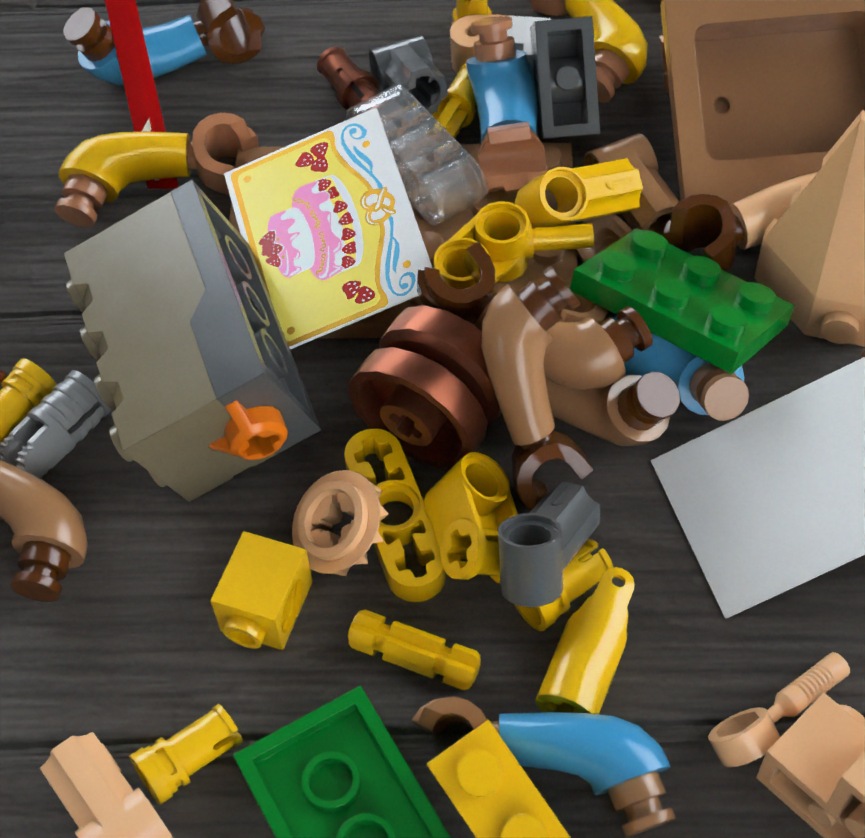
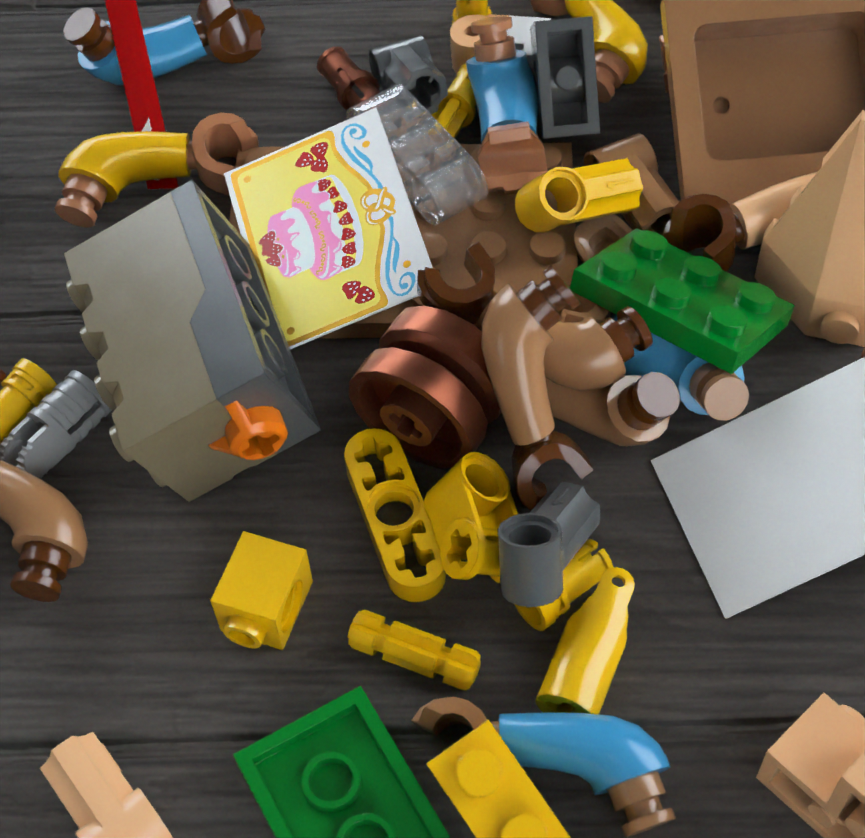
yellow pin [129,704,243,805] -> none
light nougat gear [292,470,388,576] -> none
yellow beam [434,201,594,289] -> none
light nougat piece [708,652,850,767] -> none

